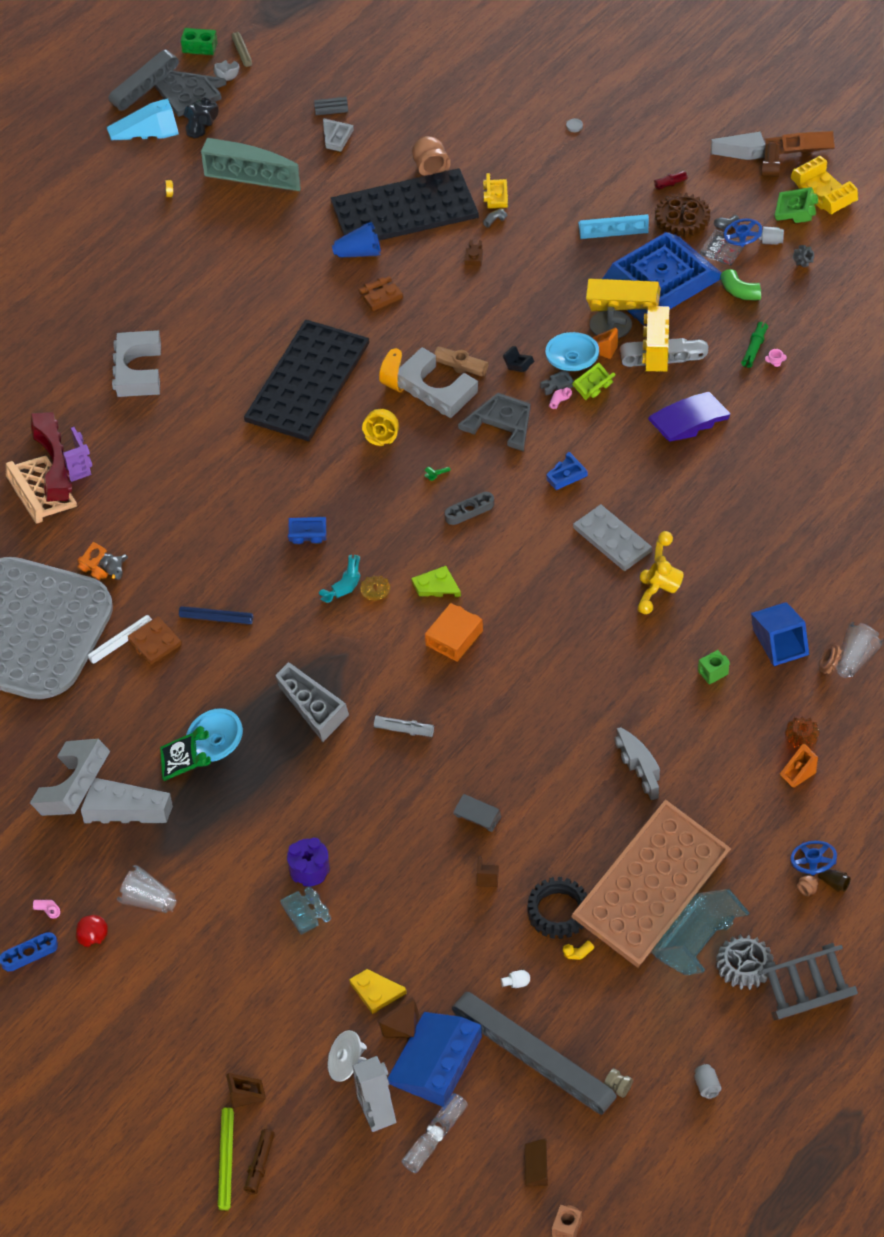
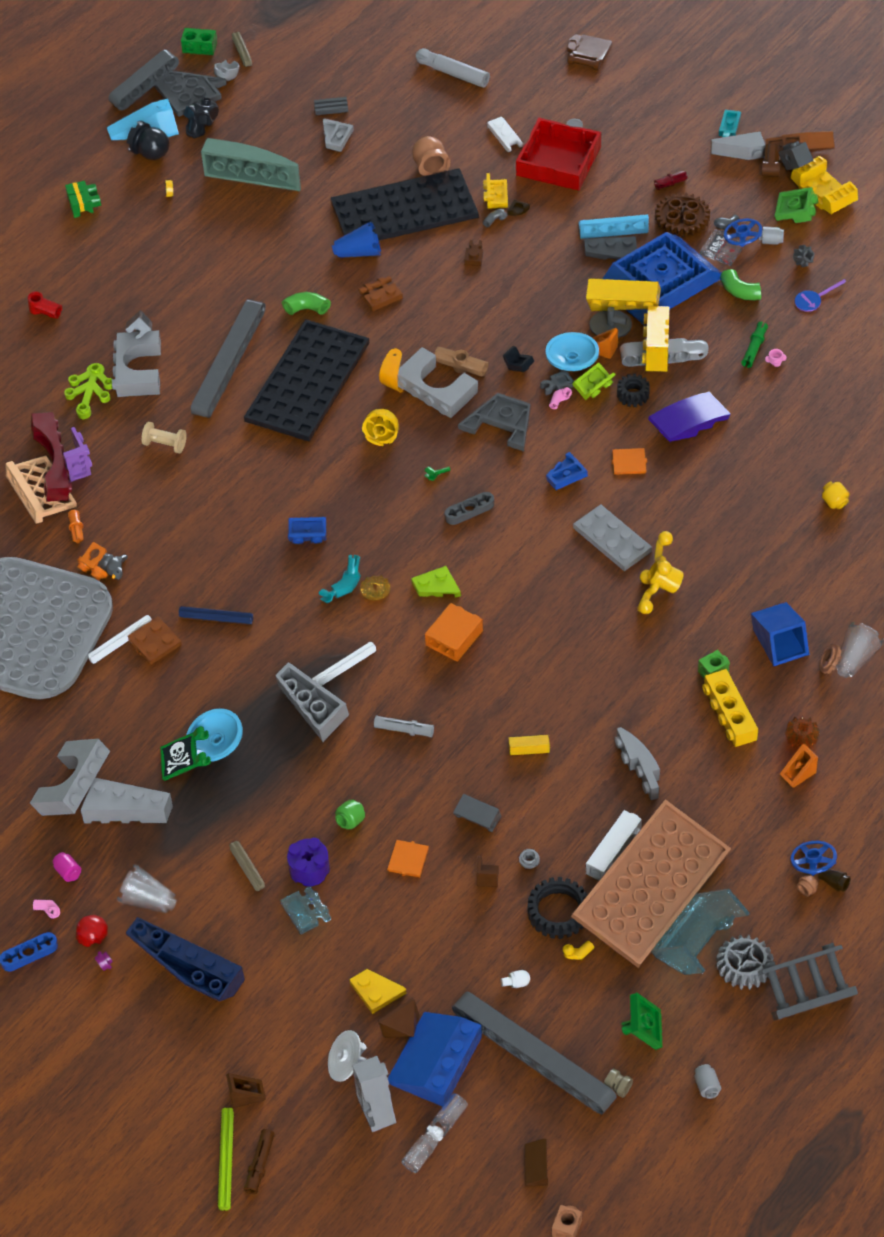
none -> red piece [28,291,62,319]
none -> dark pink brick [53,852,81,882]
none -> lime plant [64,363,113,419]
none -> green hips [65,181,101,218]
none -> orange axle [68,510,84,544]
none -> magenta plate [94,951,113,971]
none -> hinge [125,310,152,339]
none -> dark blue wedge [126,917,245,1001]
none -> black tile [127,121,170,160]
none -> tan hose [141,422,187,454]
none -> dark grey beam [191,299,266,418]
none -> dark tan axle [229,841,265,891]
none -> bright green cylinder [282,292,331,315]
none -> white axle [312,642,376,686]
none -> bright green head [335,800,365,829]
none -> orange piece [387,840,429,878]
none -> light grey piece [416,48,490,88]
none -> white hinge [487,117,523,152]
none -> dark brown tile [507,200,530,216]
none -> yellow slope [509,735,550,755]
none -> red tile [516,118,601,191]
none -> light grey plate [519,849,540,869]
none -> piece [567,34,612,70]
none -> dark grey wing [584,236,637,260]
none -> white brick [586,810,642,881]
none -> orange piece [611,448,647,475]
none -> black tyre [617,374,650,407]
none -> green tile [621,993,663,1050]
none -> yellow brick [702,669,758,747]
none -> teal plate [719,110,741,138]
none -> dark grey brick [778,141,814,170]
none -> blue piece [795,279,846,312]
none -> yellow head [822,482,850,510]

